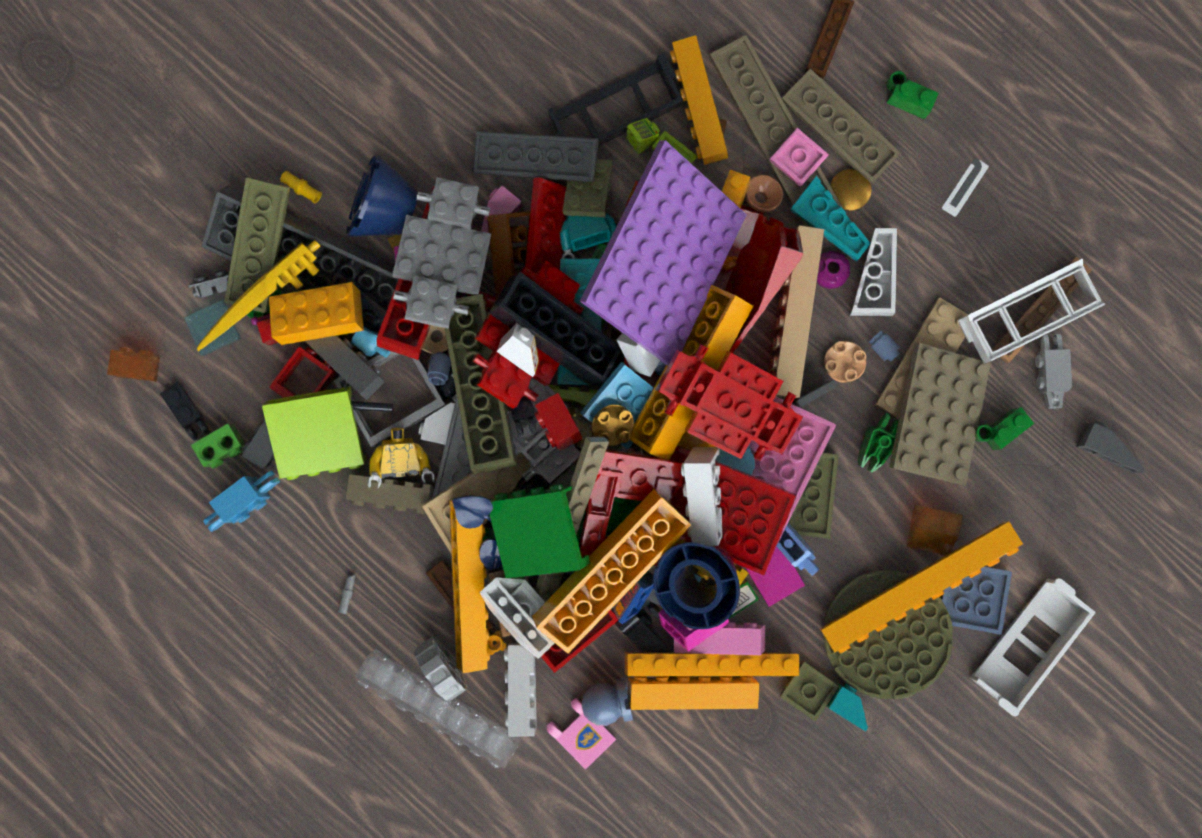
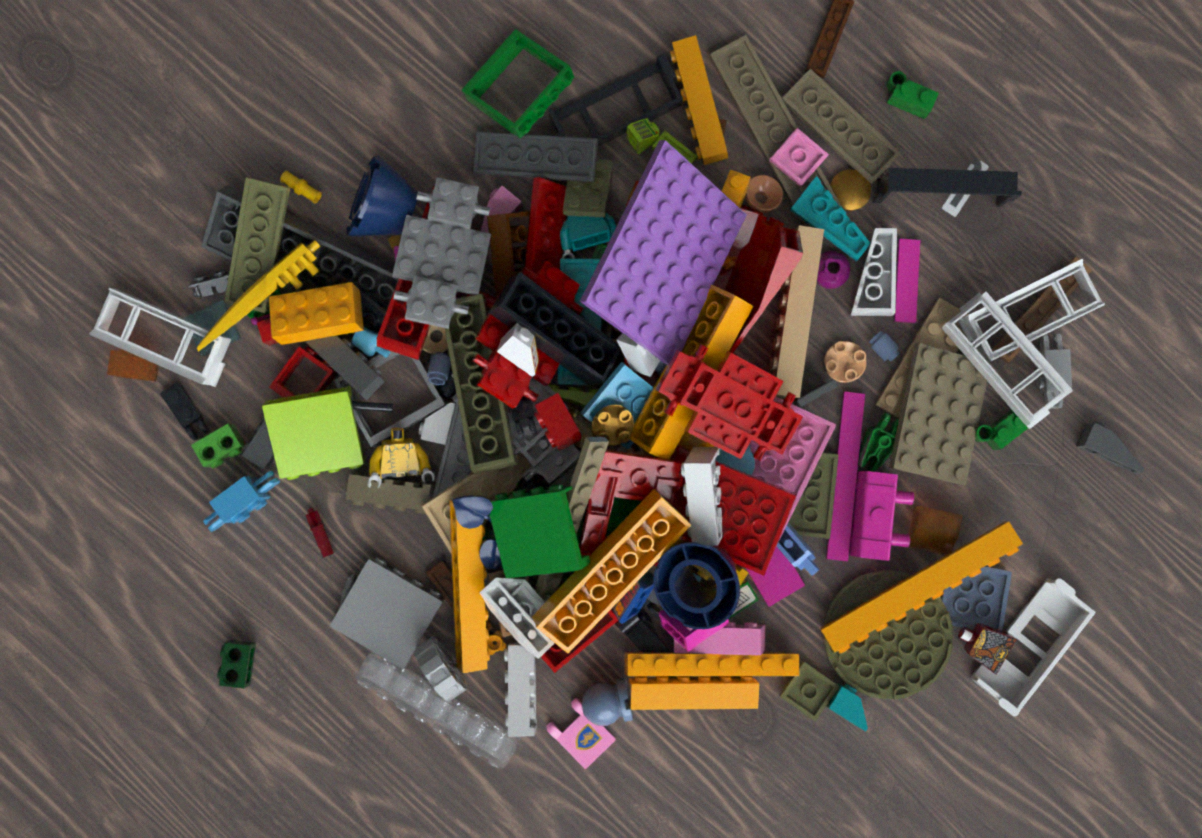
none -> white piece [89,288,231,387]
none -> dark green brick [217,640,256,689]
none -> dark red piece [305,508,334,558]
none -> light grey panel [330,557,445,669]
none -> green window [461,29,574,139]
none -> dark pink tile [826,391,865,561]
none -> dark pink piece [849,471,914,561]
none -> black piece [873,168,1022,207]
none -> dark pink tile [894,239,920,323]
none -> white piece [942,292,1073,429]
none -> torso [958,623,1017,675]

